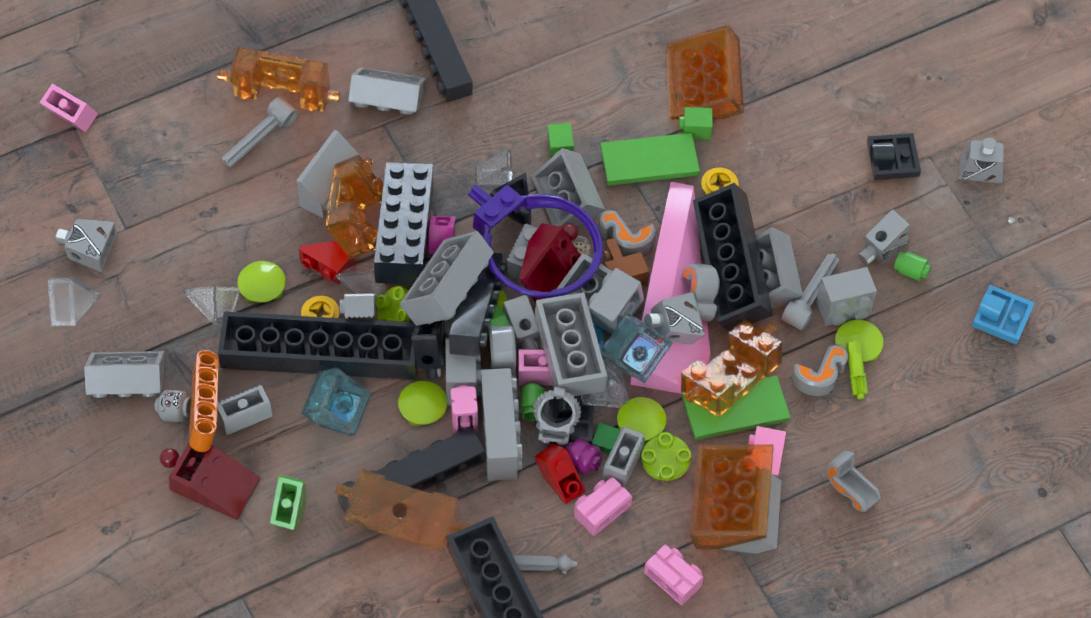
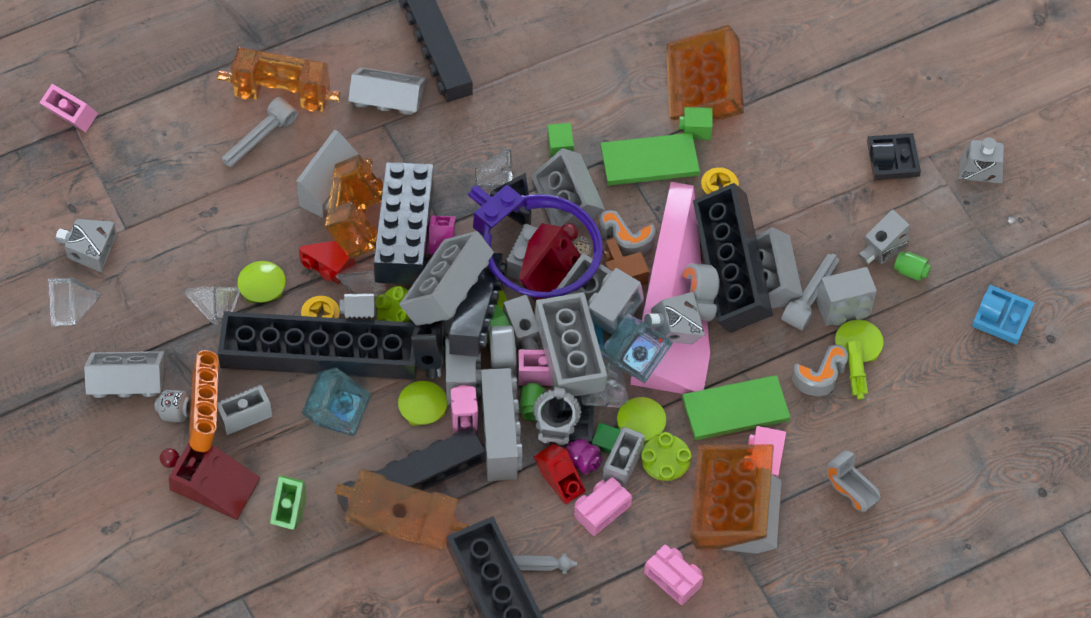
clear orange brick [681,320,783,417] -> none

